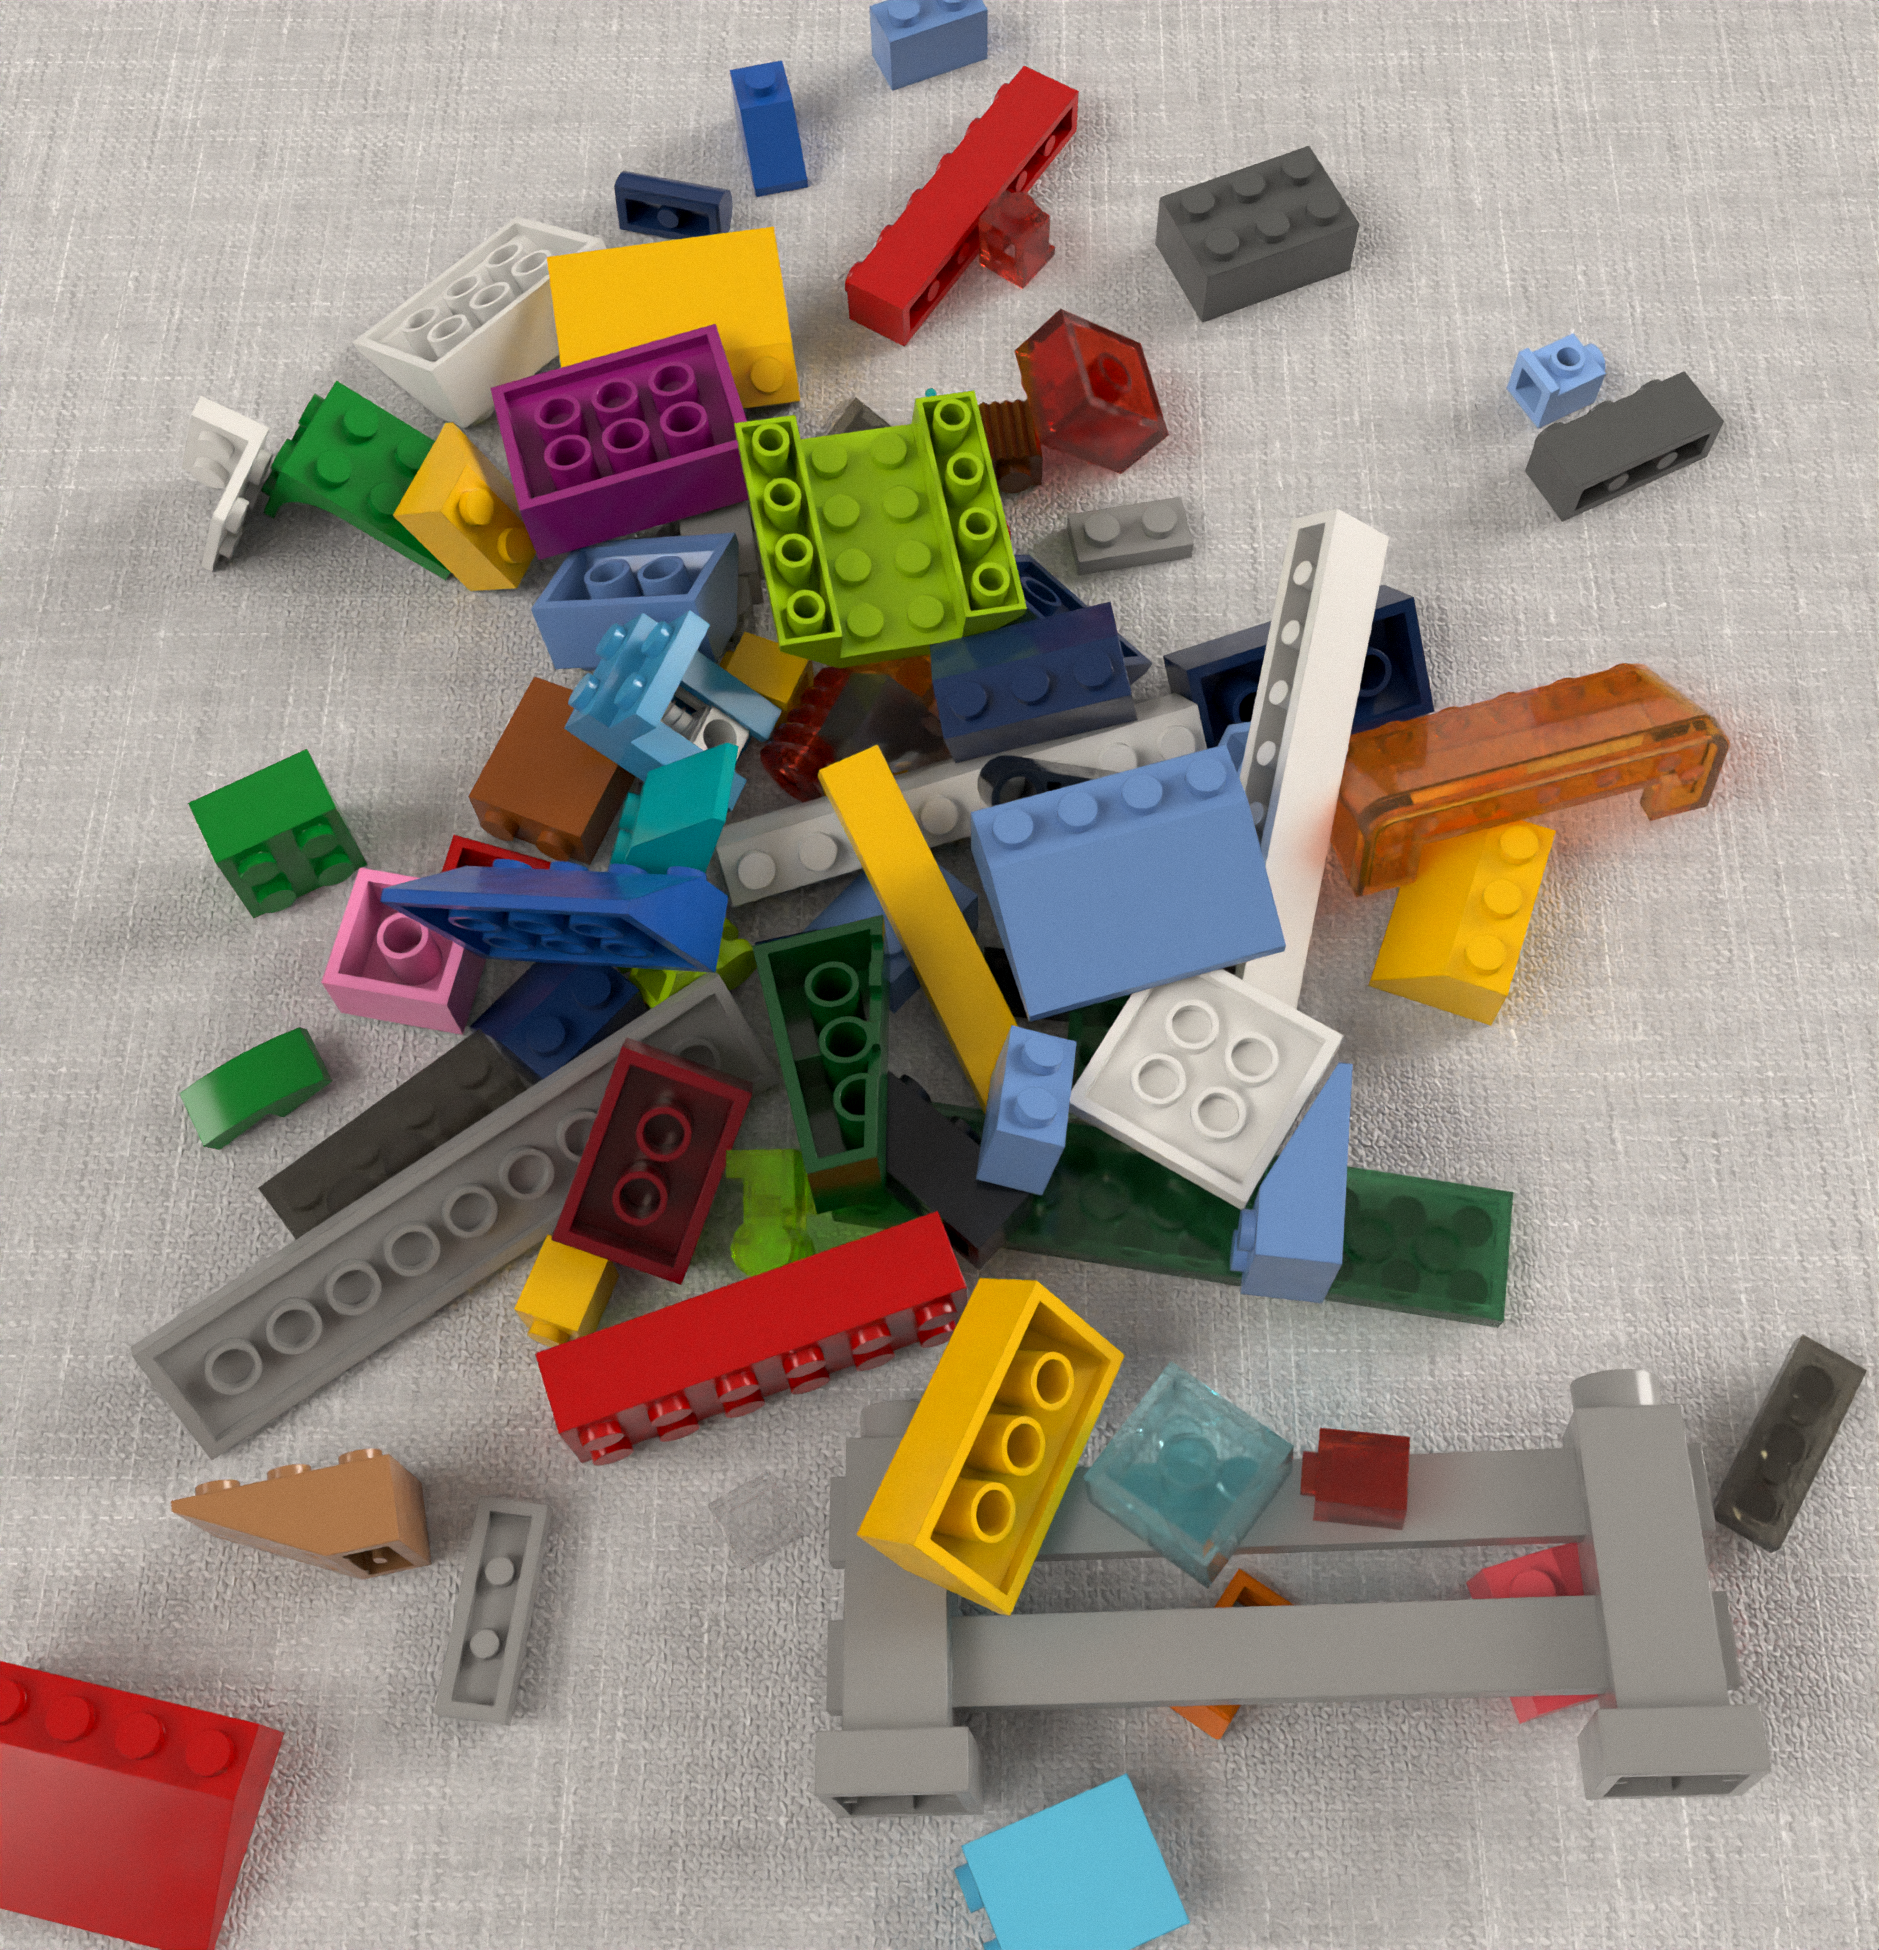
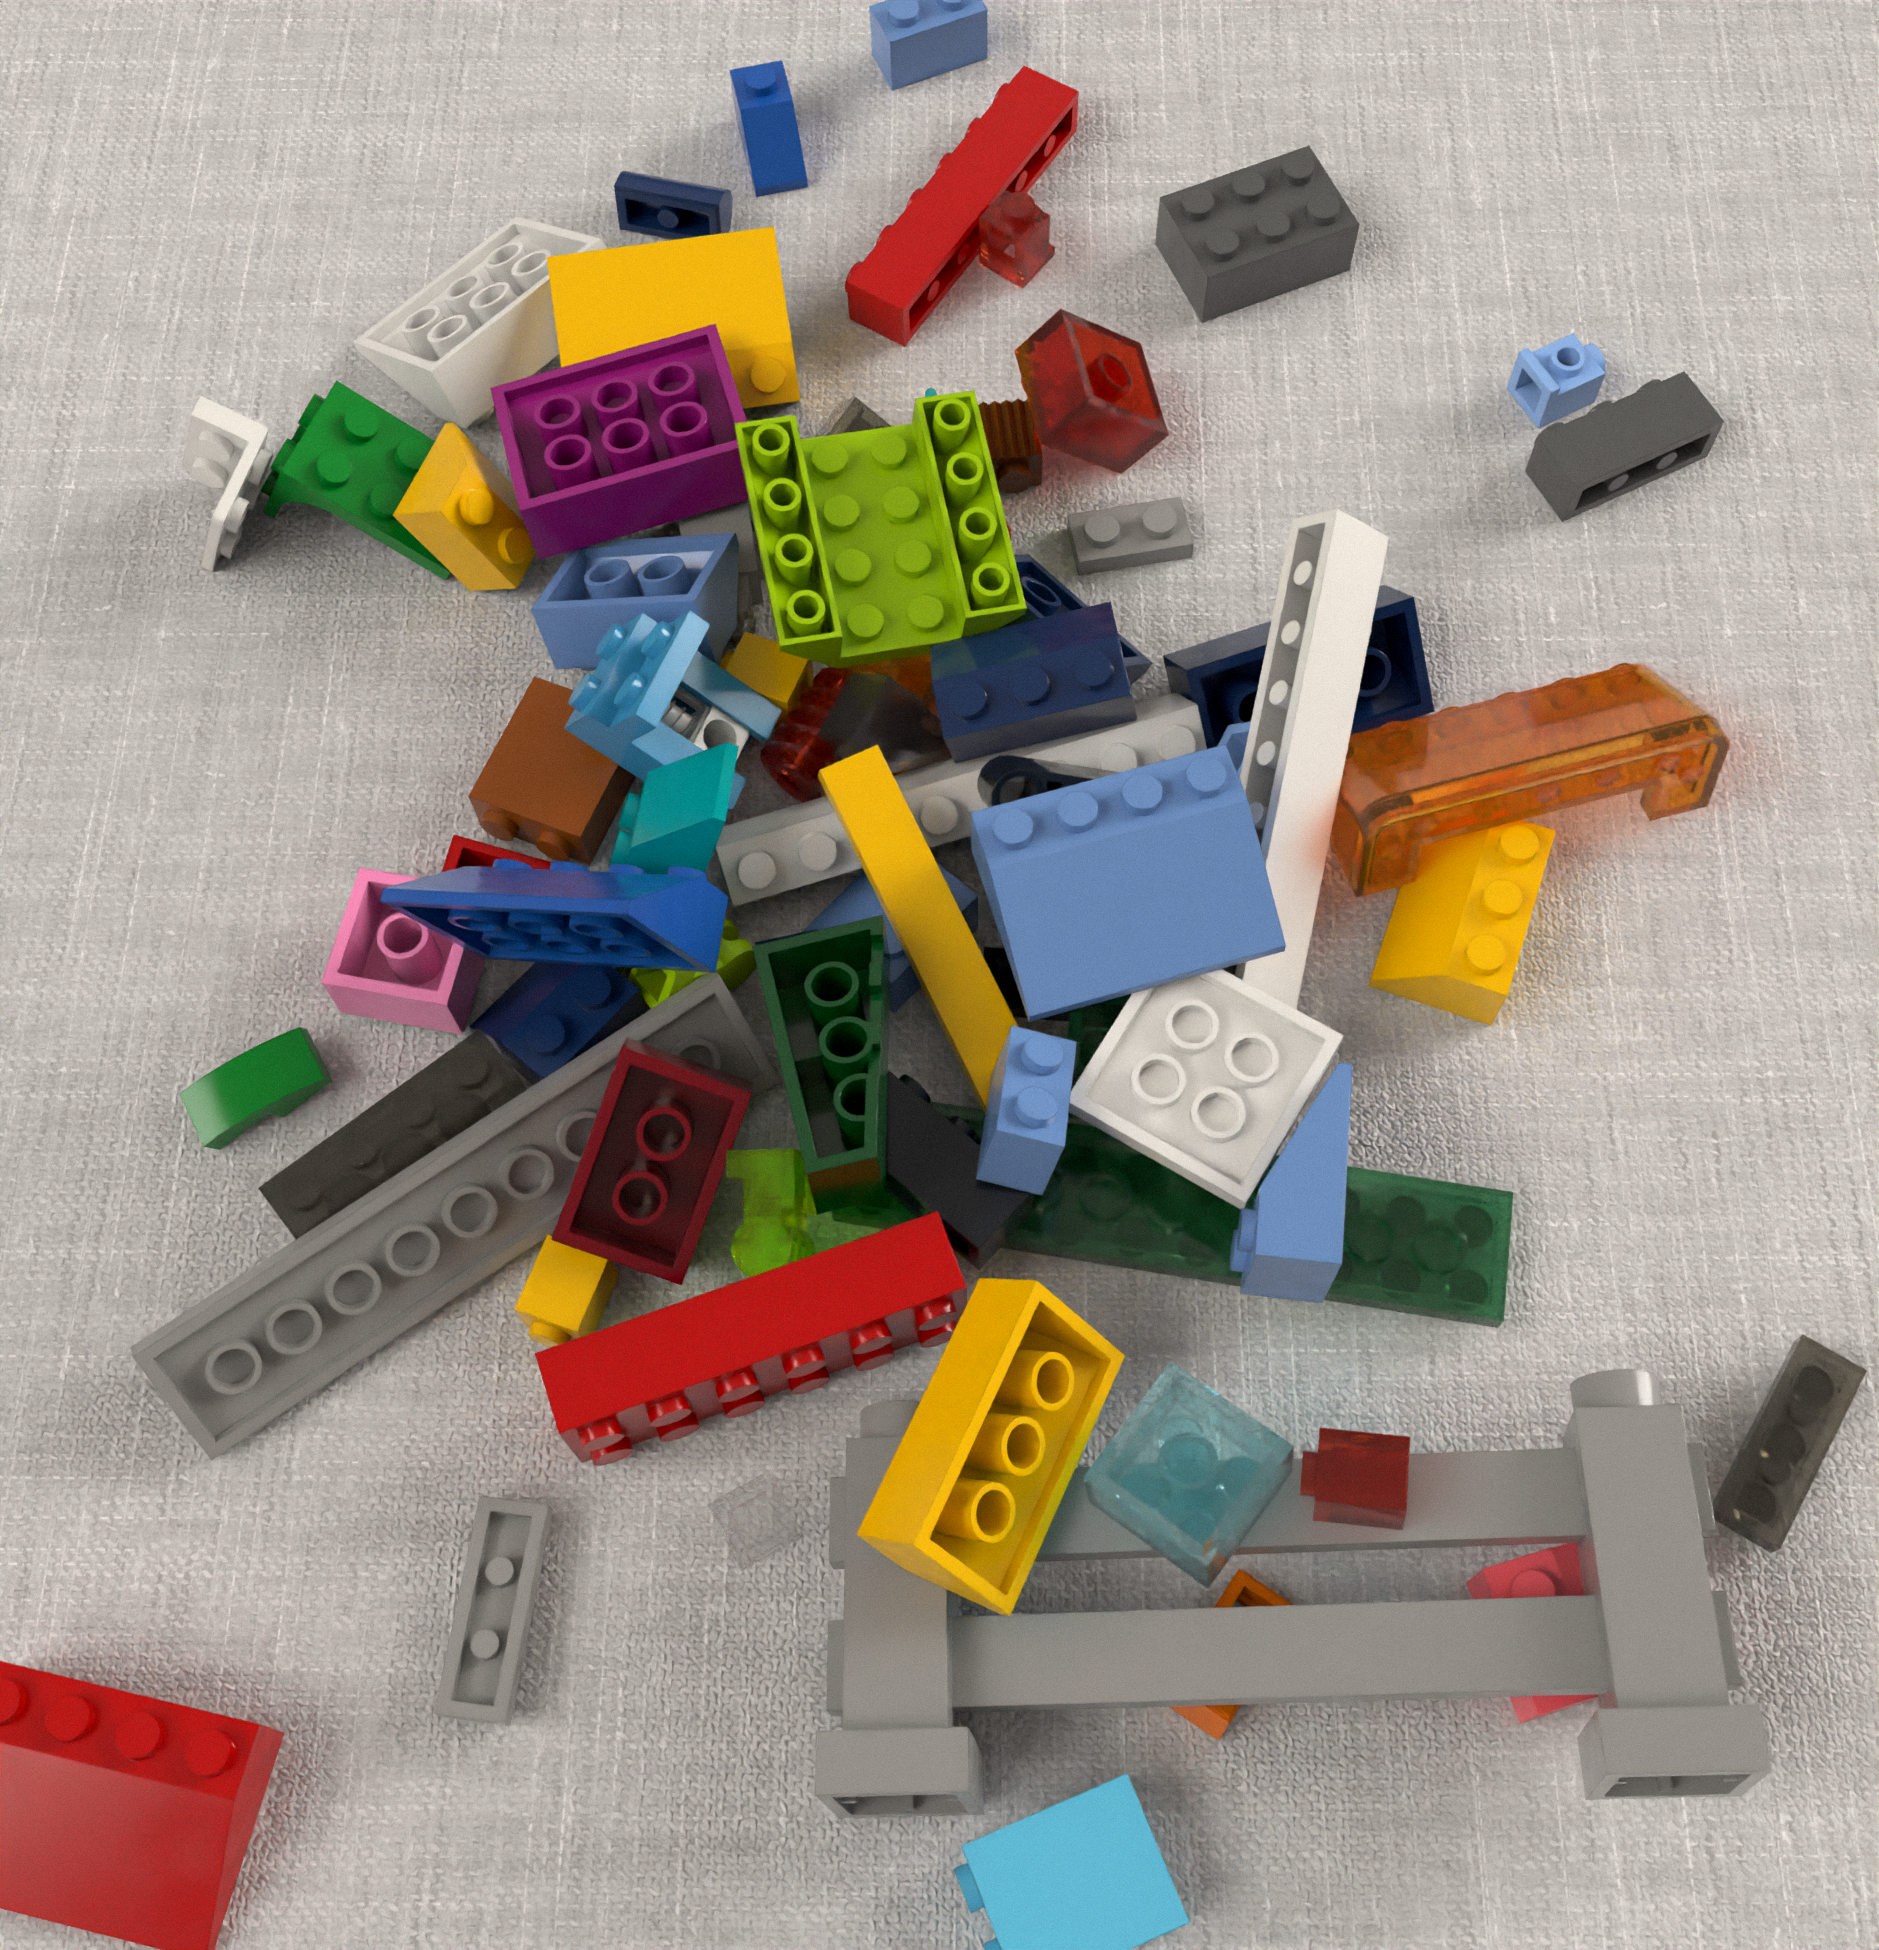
medium nougat slope [171,1449,432,1580] -> none
green brick [188,749,368,918] -> none

